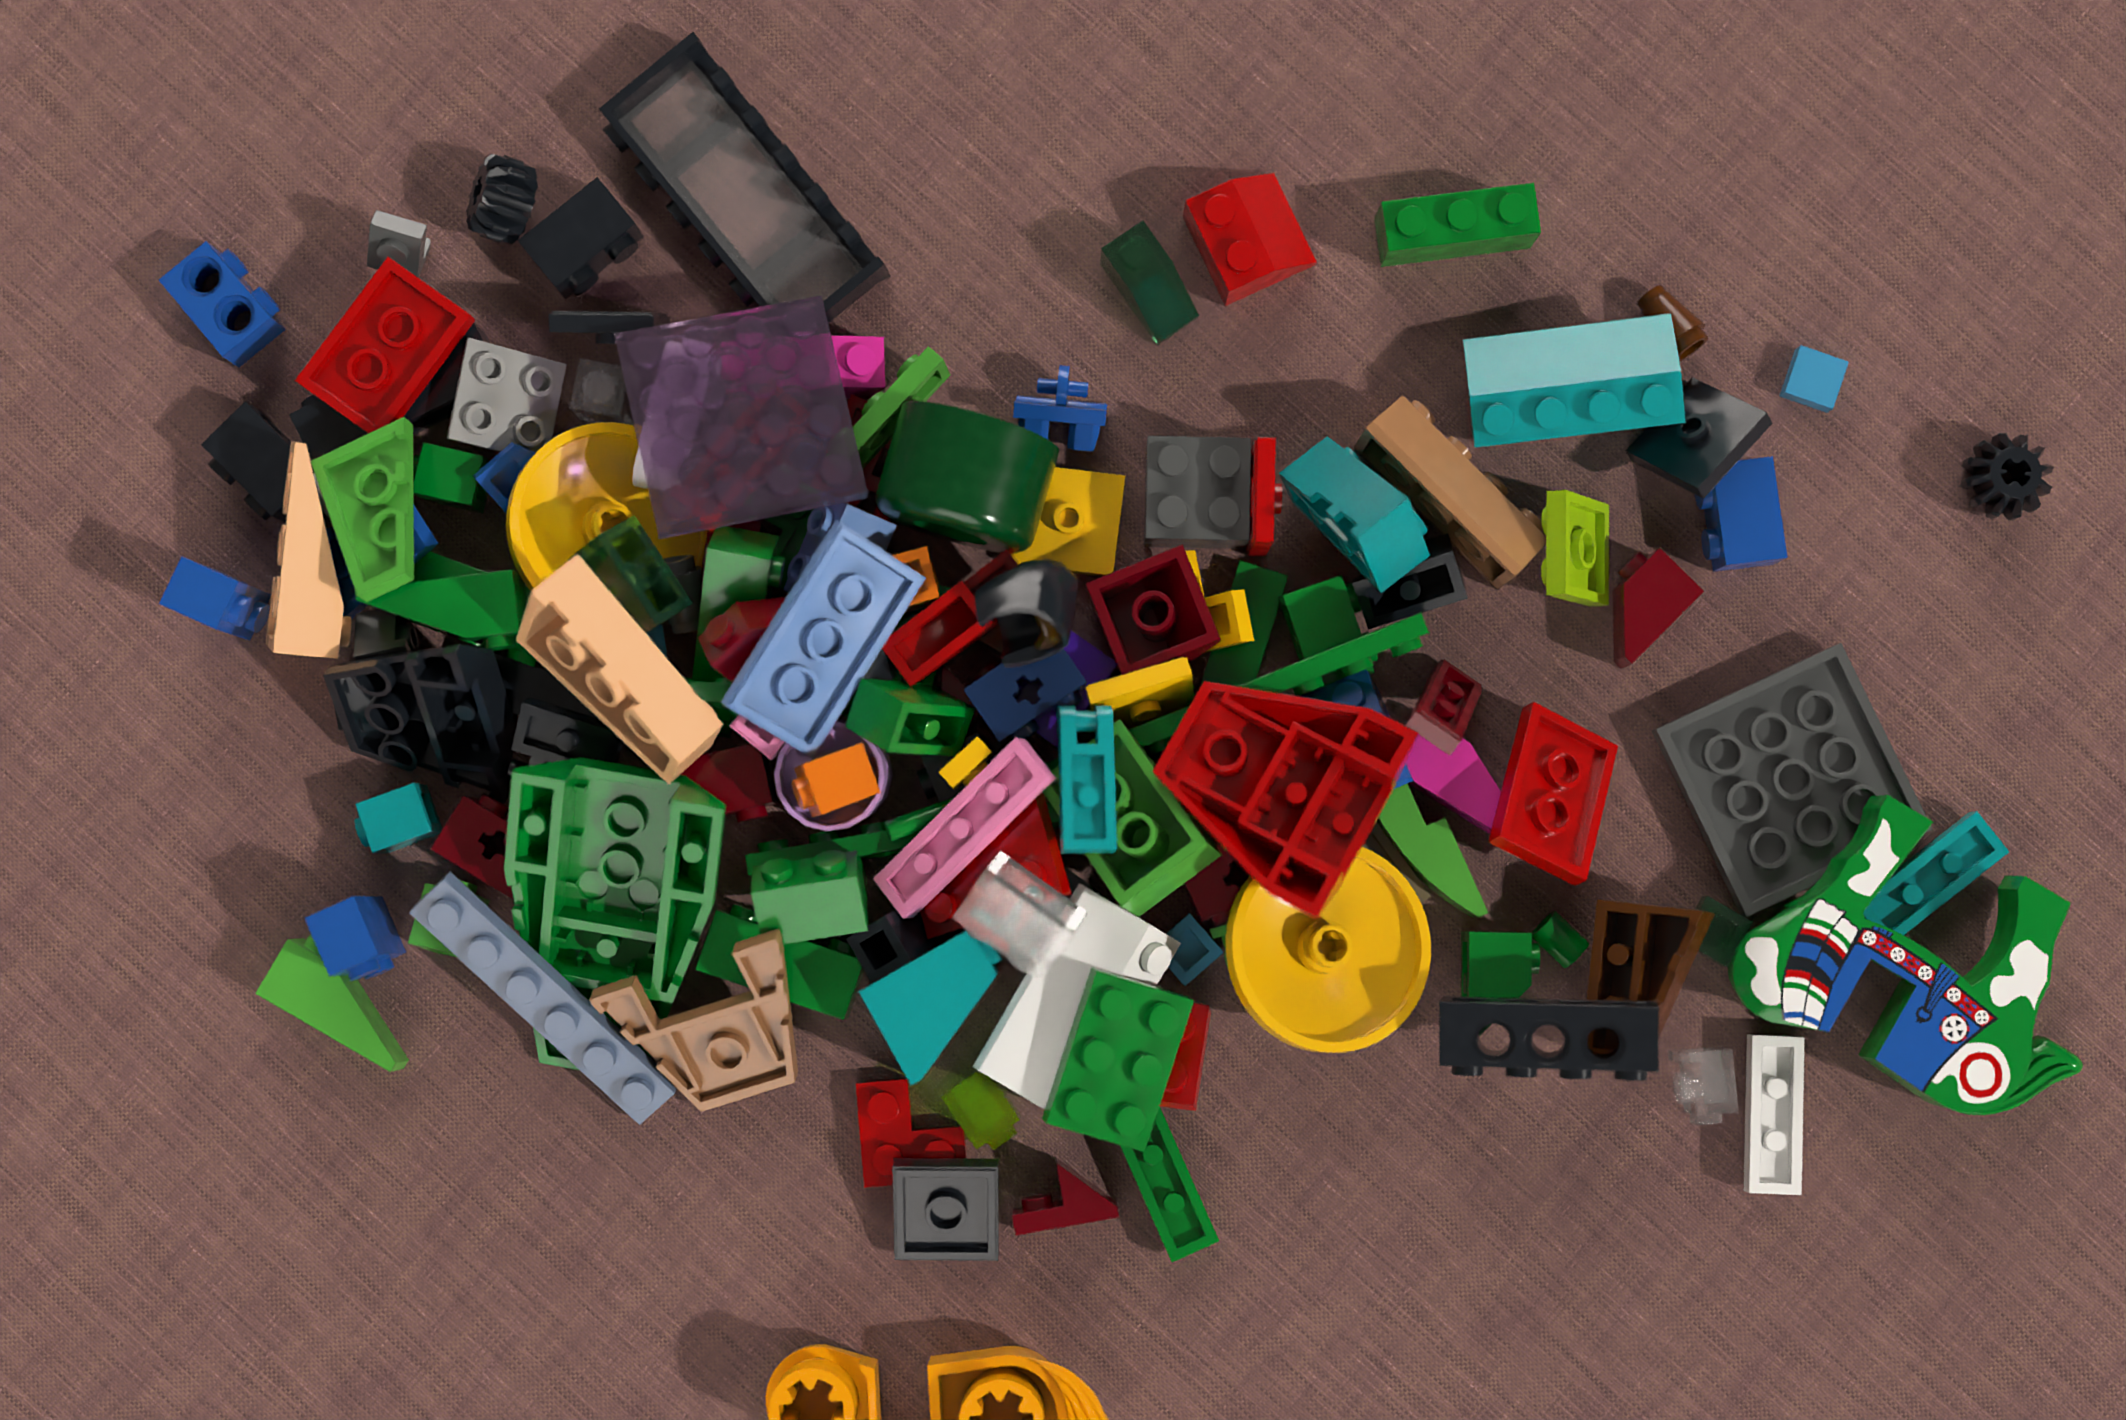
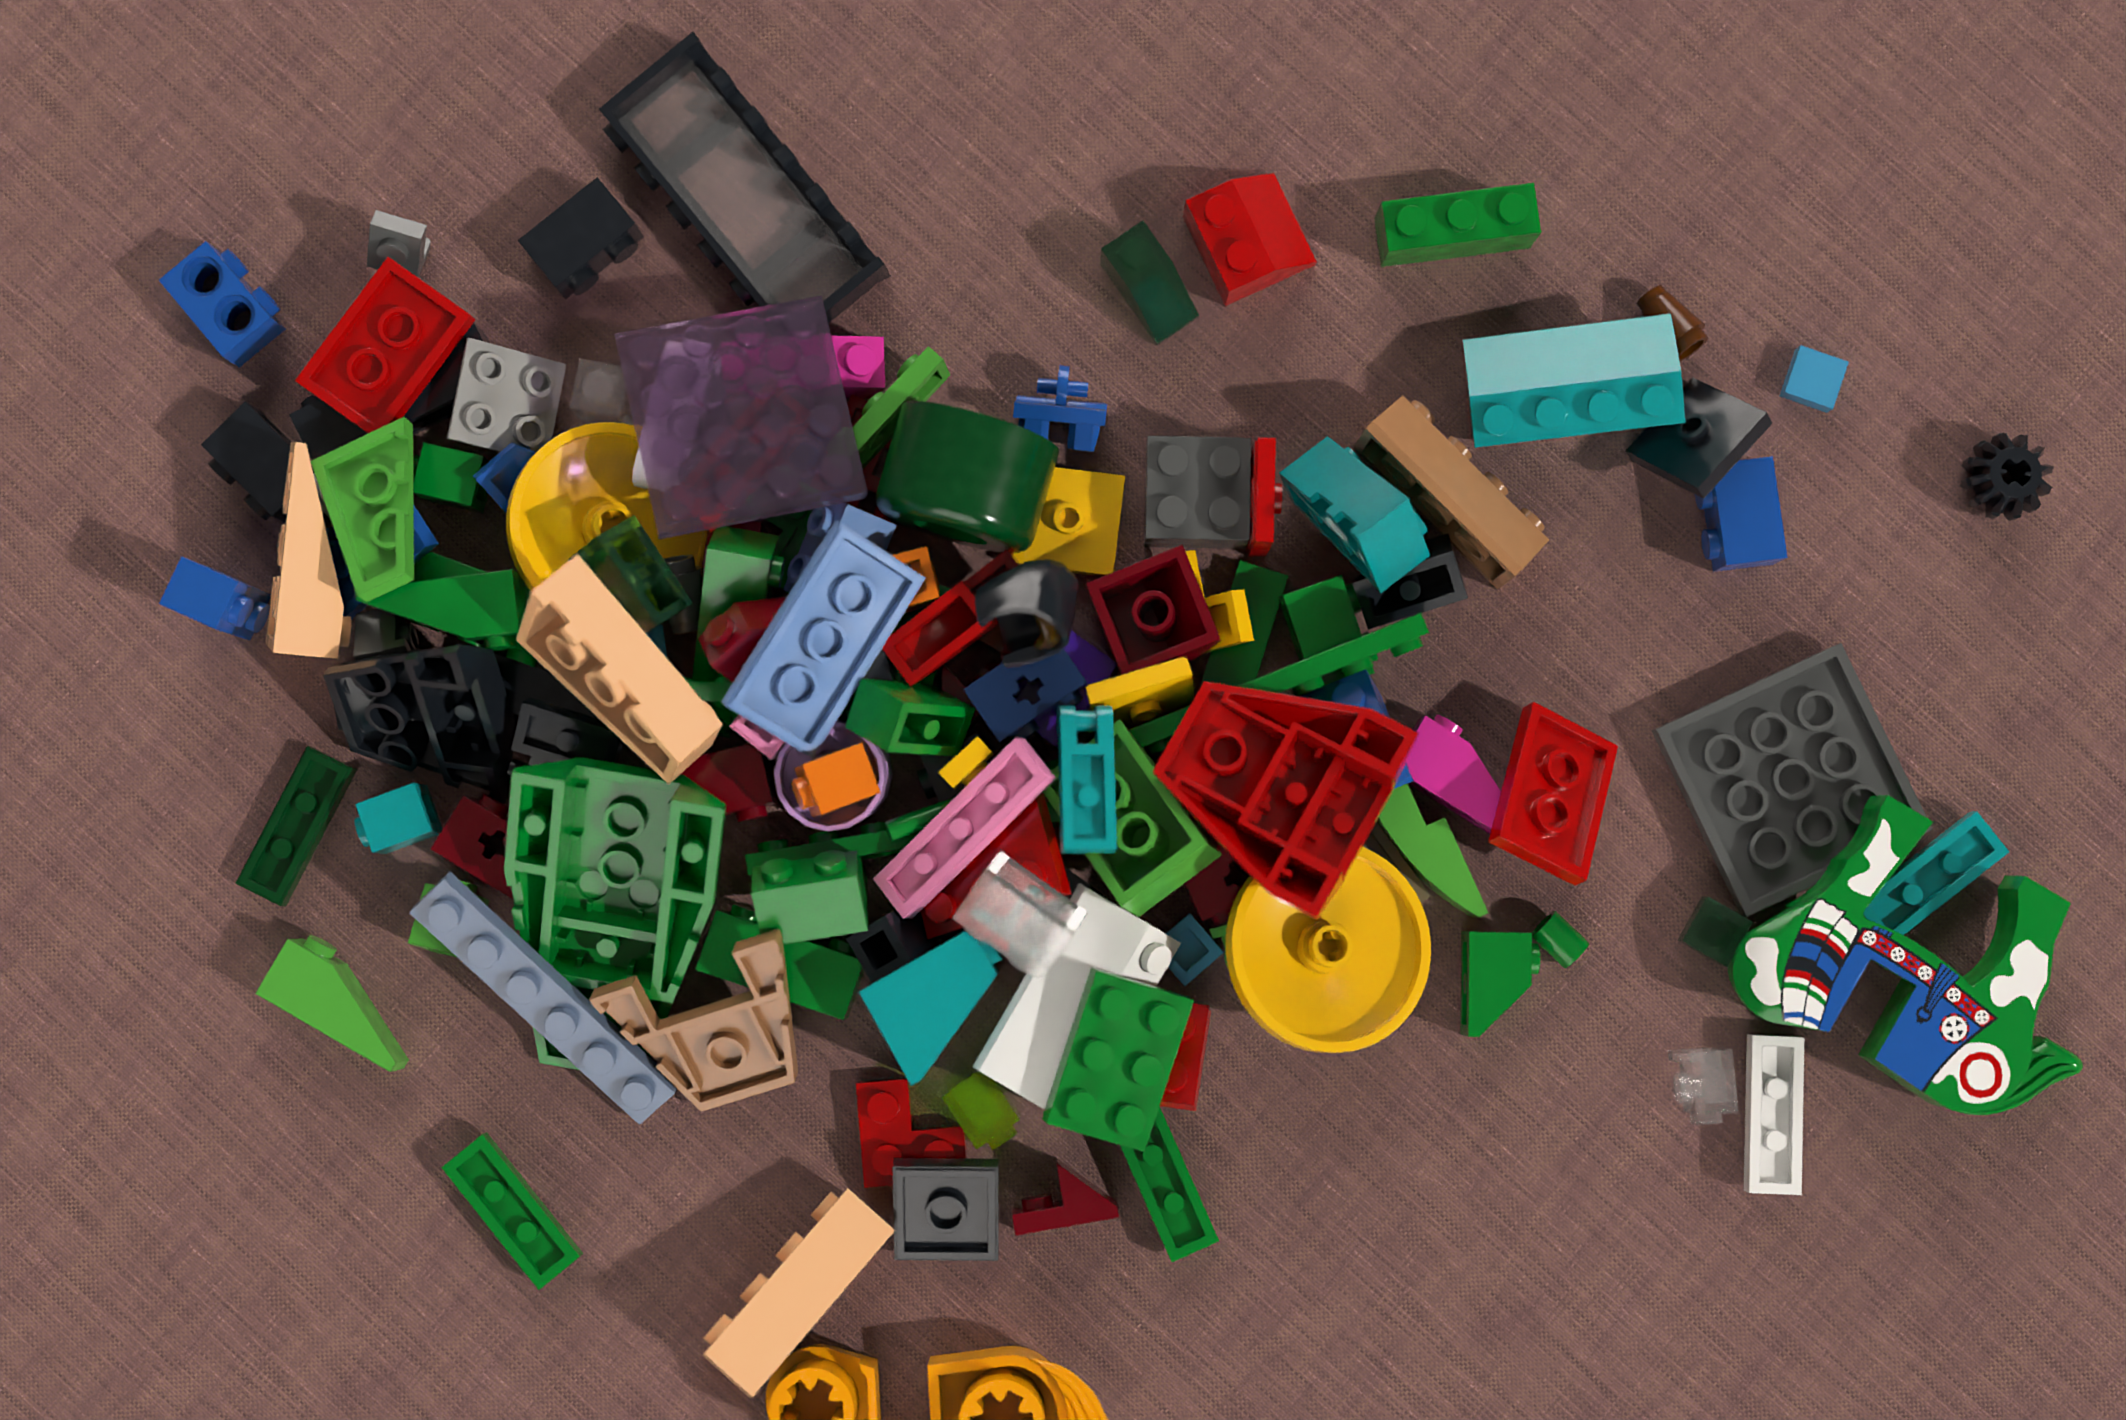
blue brick [305,896,407,981] -> none
black gear [466,154,538,244] -> none
black plate [549,311,670,344] -> none
dark red tile [1406,659,1483,756] -> none
black brick [1439,996,1659,1081] -> none
lime plate [1541,490,1609,607] -> none
reddish brown wedge [1587,899,1715,1054] -> none
dark red slope [1613,548,1704,669] -> none
none -> dark green tile [235,746,357,906]
none -> green plate [441,1132,584,1290]
none -> light nougat wedge [702,1189,895,1397]

